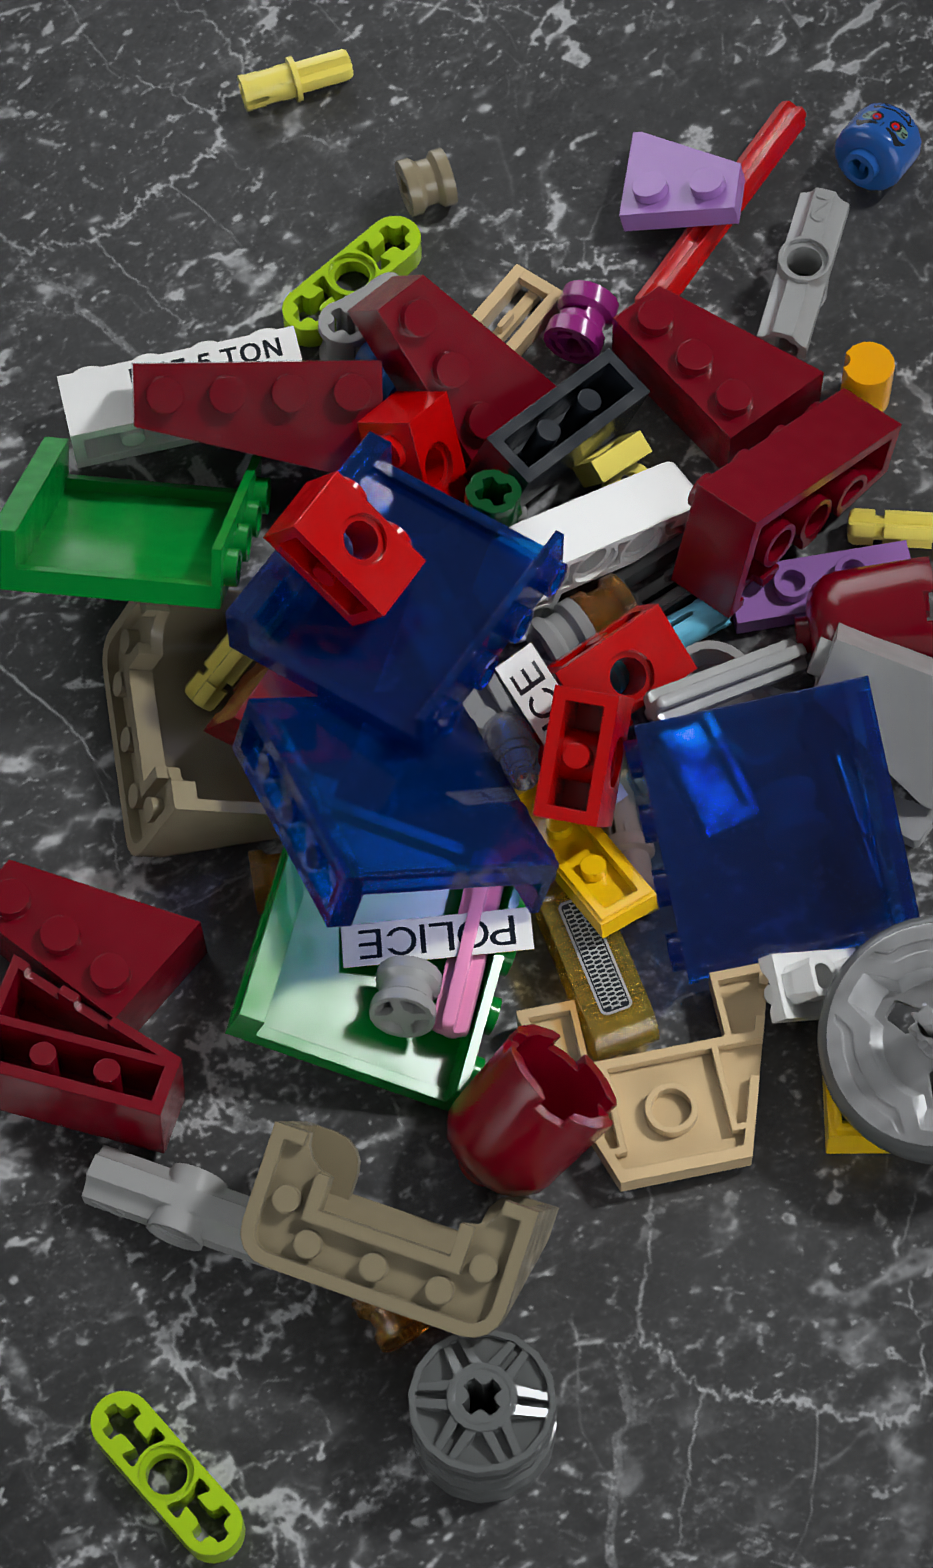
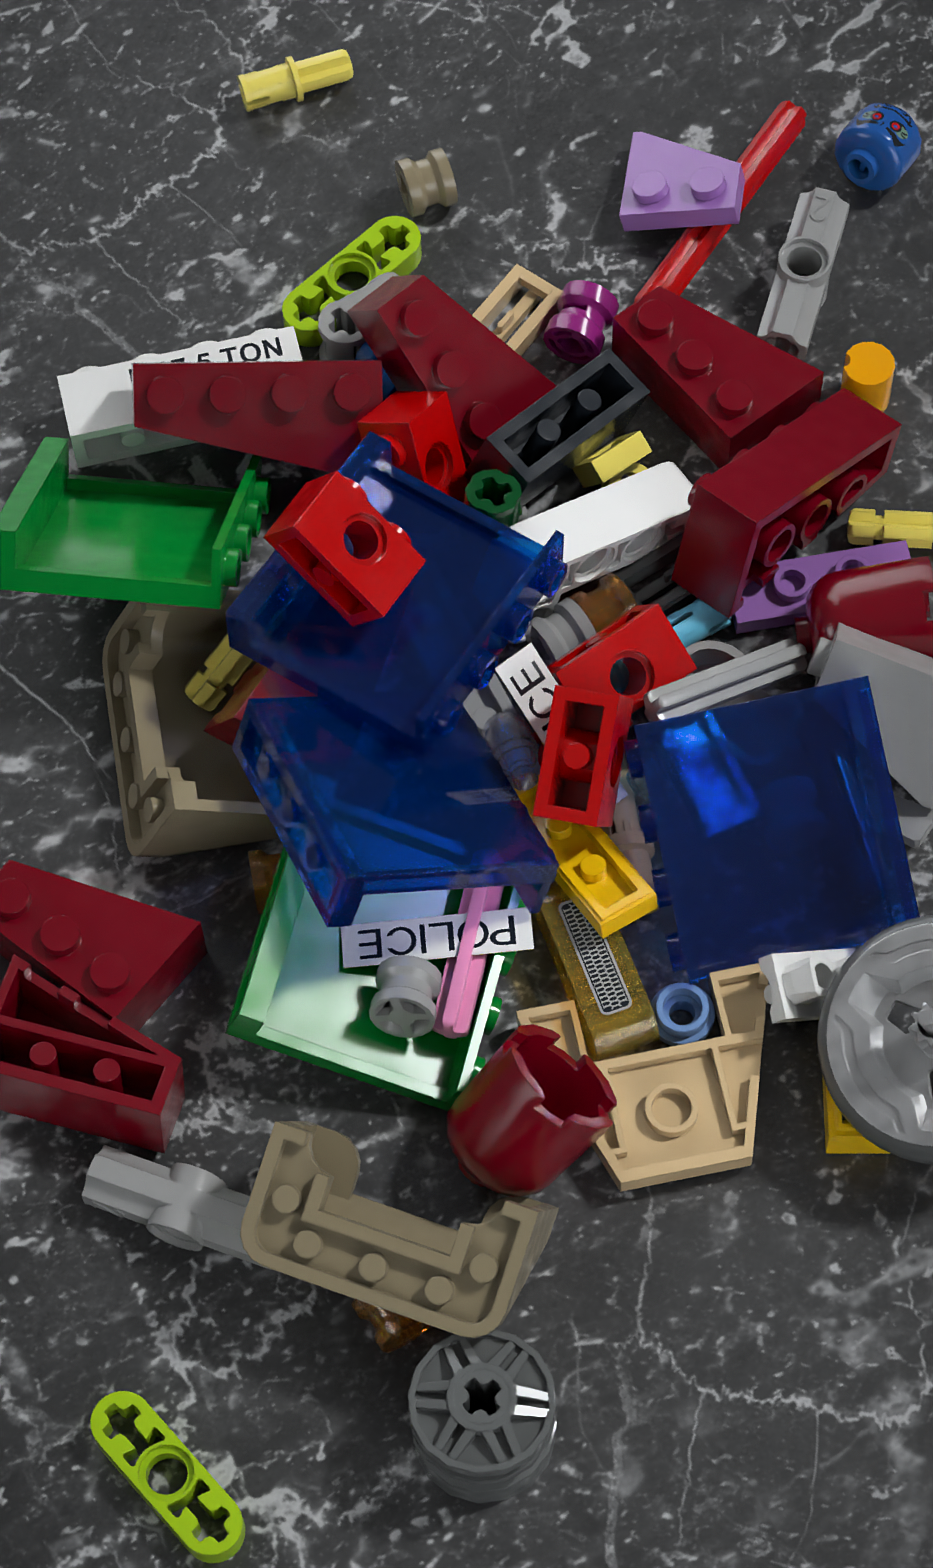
none -> medium blue plate [649,982,715,1046]

